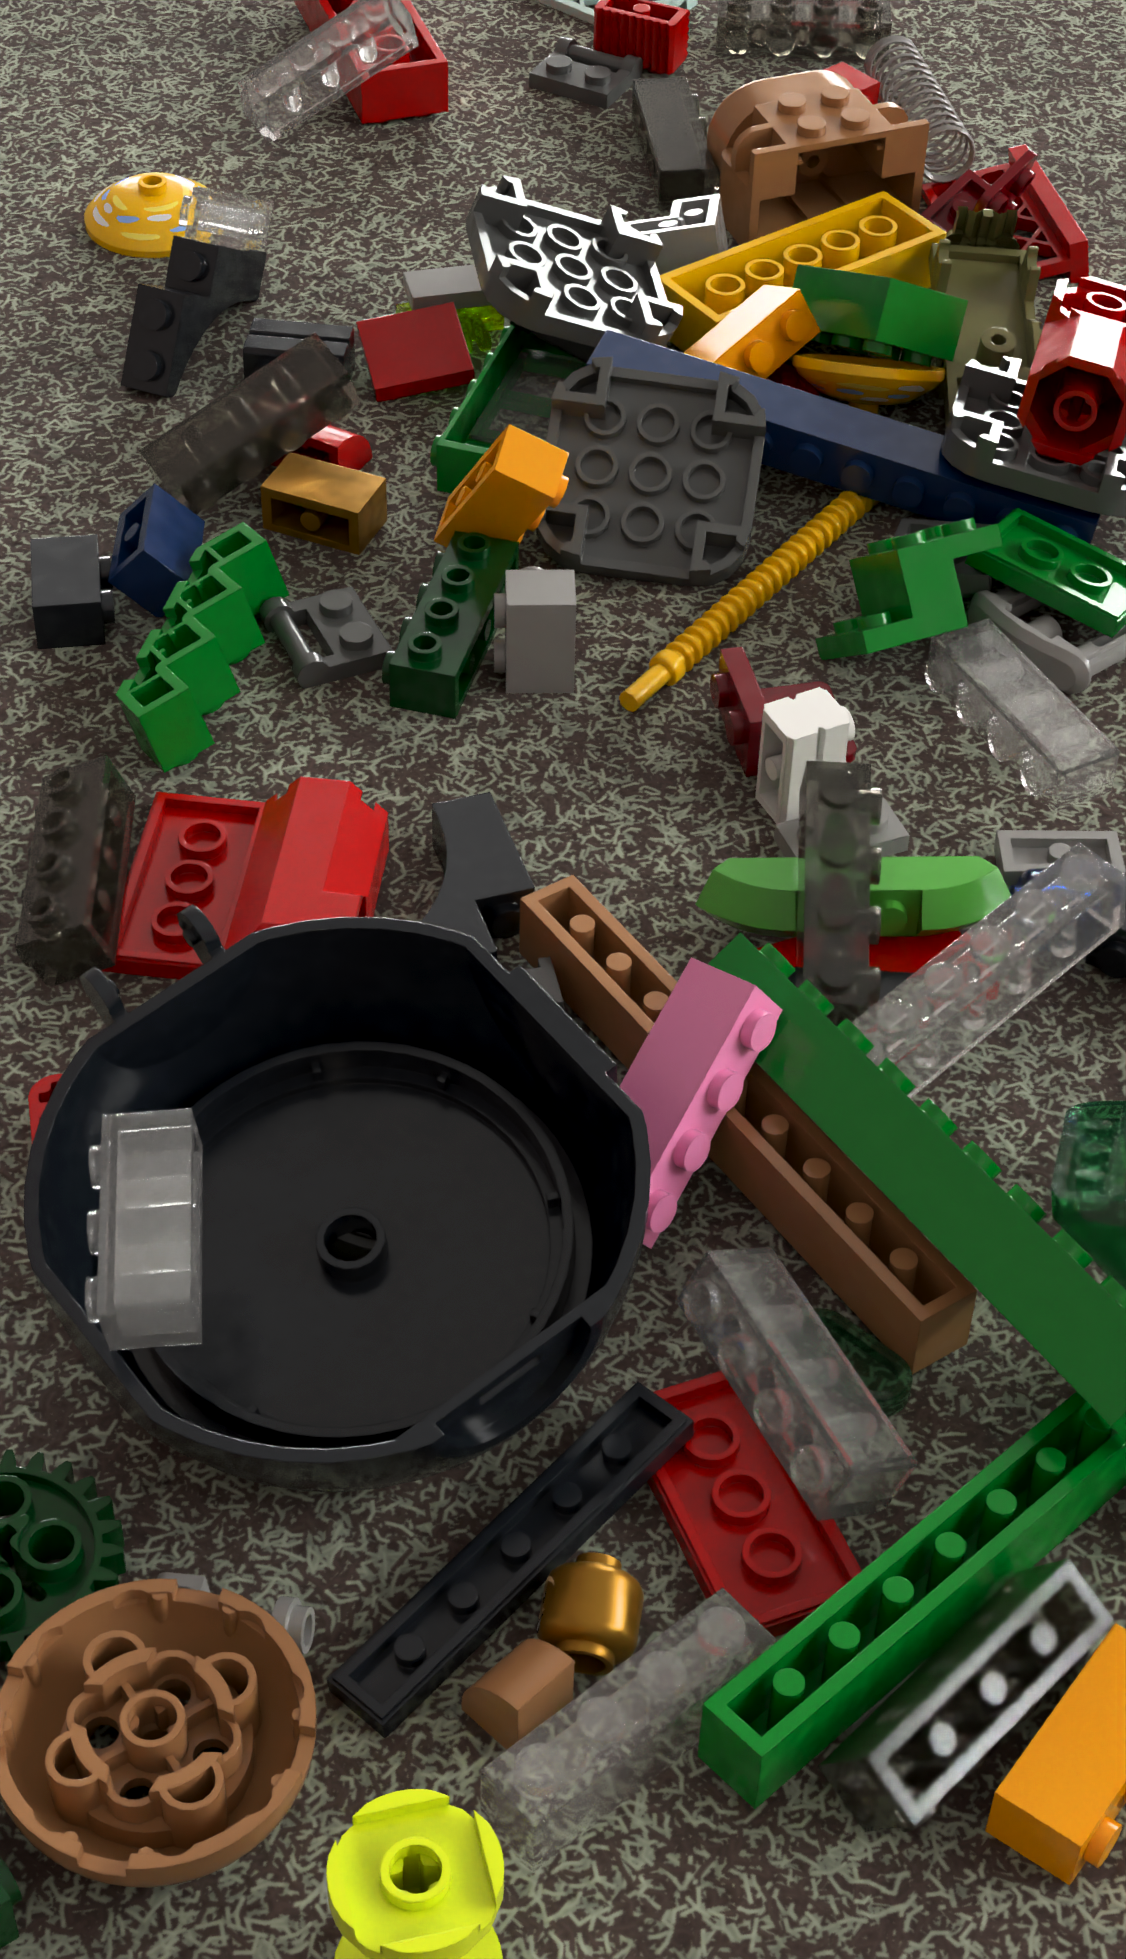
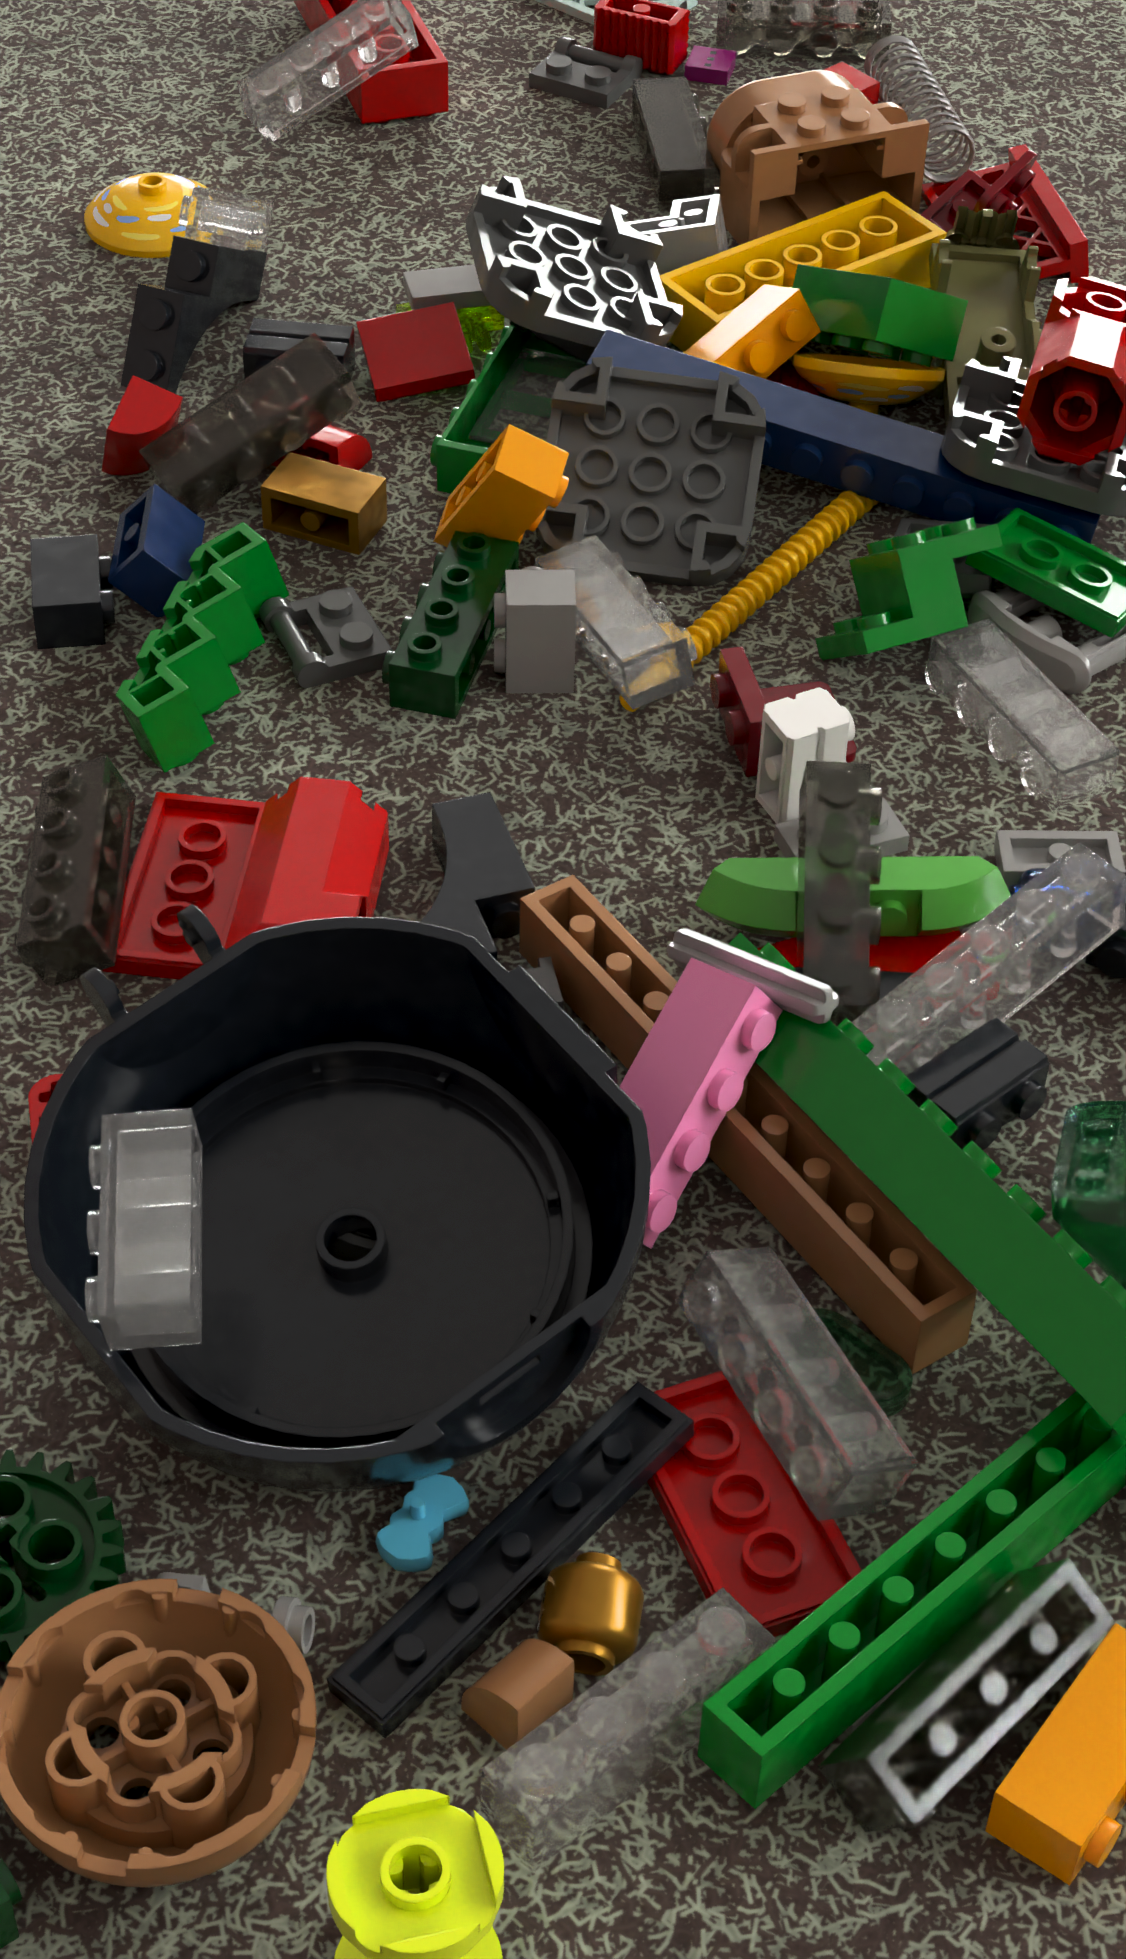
none -> red brick [102,375,183,475]
none -> medium azure piece [375,1474,469,1572]
none -> clear brick [535,535,697,709]
none -> light grey axle [666,928,839,1024]
none -> magenta tile [684,45,737,86]
none -> black brick [907,1017,1050,1150]

